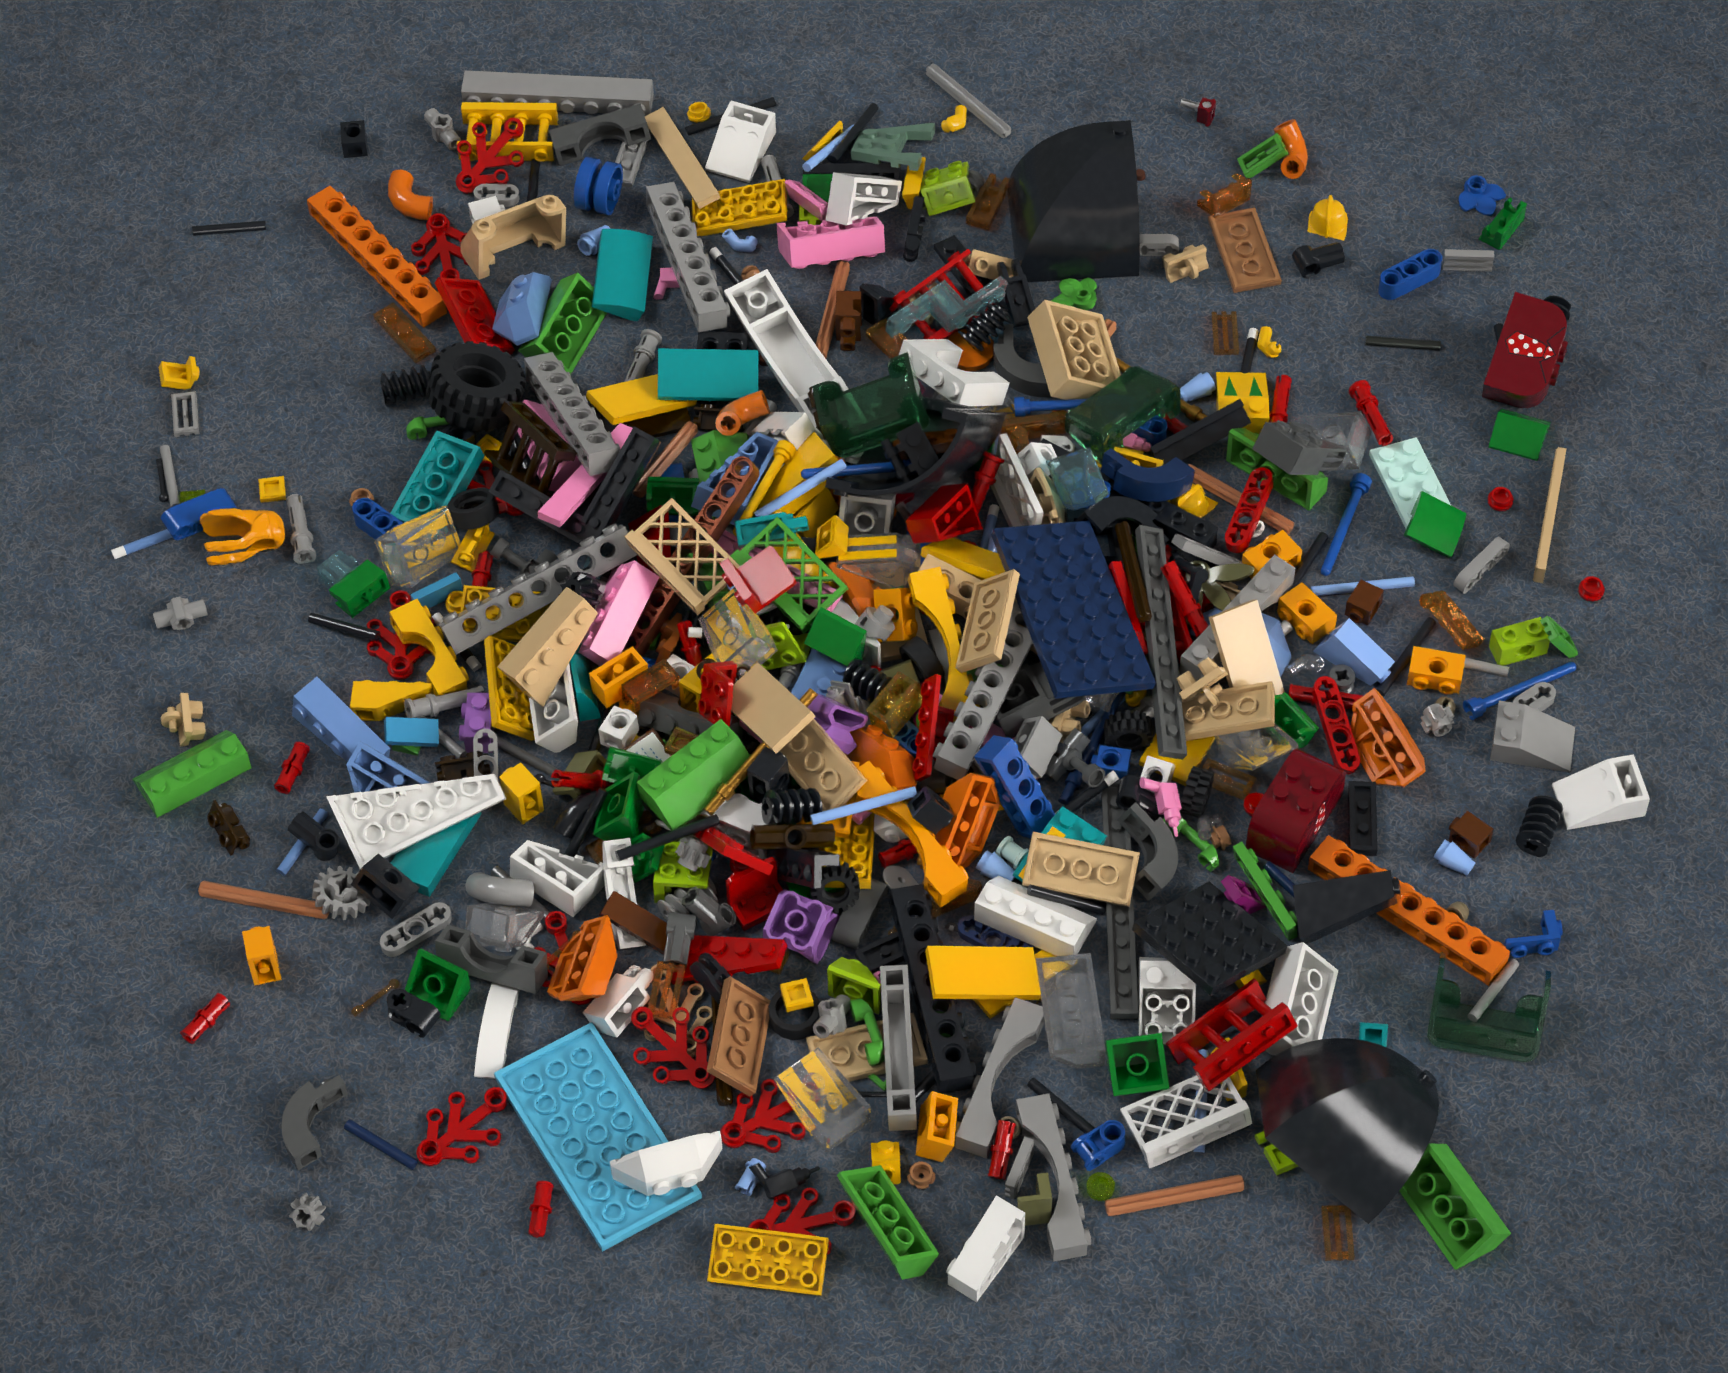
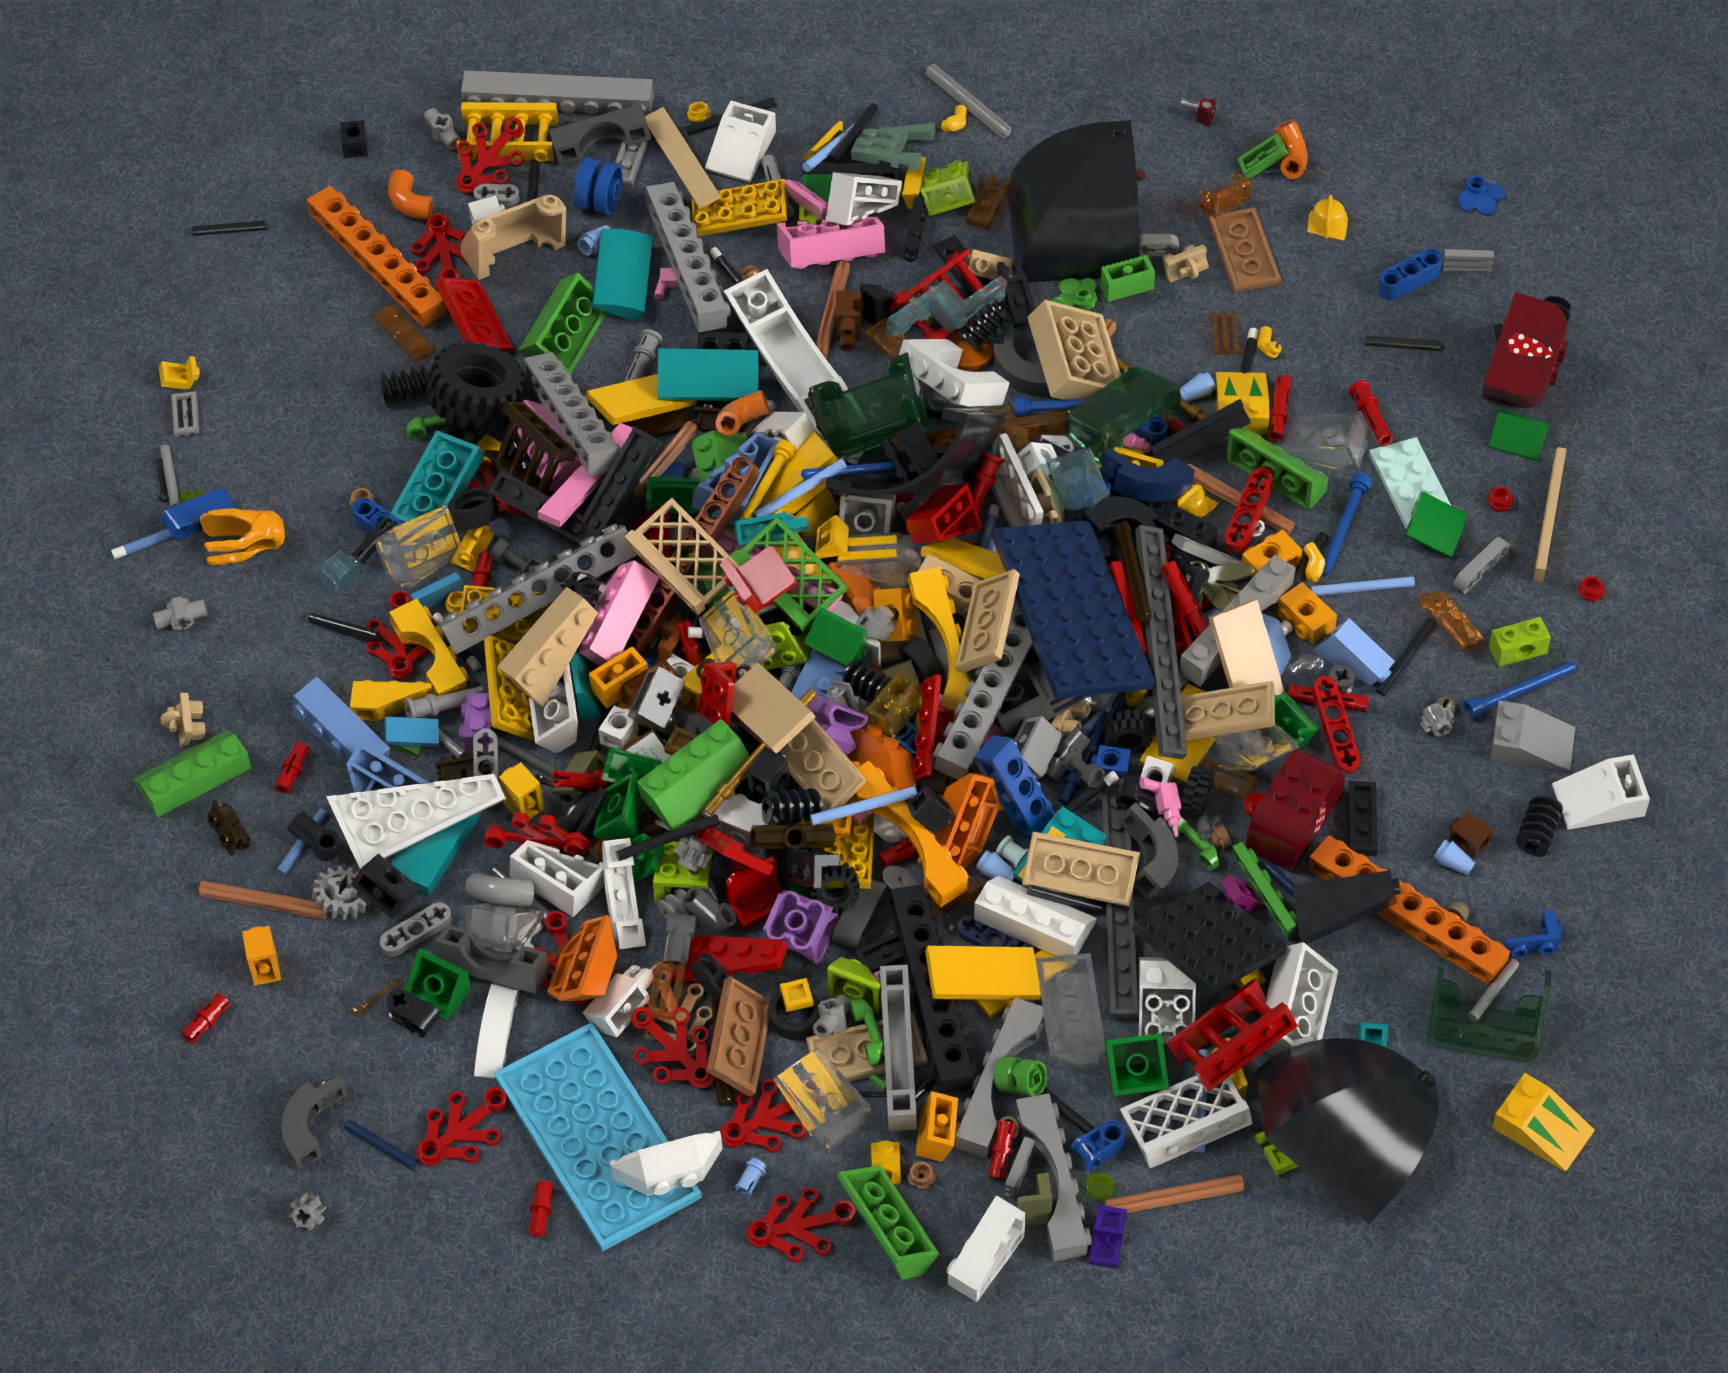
yellow tile [258,476,286,503] -> none
light grey pin [286,494,316,564] -> none
green hinge [329,559,391,618] -> none
medium blue wedge [492,272,552,346] -> none
reddish brown tile [599,891,667,955] -> none
yellow tile [707,1224,829,1296] -> none
light blue arm [722,229,758,253] -> none
black piece [749,1163,820,1198] -> none
tan hips [1177,657,1228,705] -> none
dark grey brick [1252,420,1347,475] -> none
black piece [1292,242,1345,278] -> none
clear orange tile [1321,1205,1355,1261] -> none
reddish brown brick [1345,580,1384,625] -> none
orange wedge [1350,688,1426,787] -> none
bright green slope [1399,1143,1511,1270] -> none
light orange brick [1407,646,1466,695] -> none
light grey bar [1464,658,1509,677] -> none
green hinge [1478,197,1527,250] -> none
light grey beam [1513,682,1556,712] -> none
bright green tile [1540,616,1578,658] -> none
none -> black pin [352,515,397,565]
none -> red plant [483,812,589,856]
none -> brick [628,666,686,730]
none -> bright green wheel [994,1056,1047,1097]
none -> dark purple slope [1089,1205,1127,1269]
none -> bright green brick [1100,255,1155,302]
none -> yellow arm [1303,542,1325,582]
none -> yellow slope [1492,1073,1595,1172]

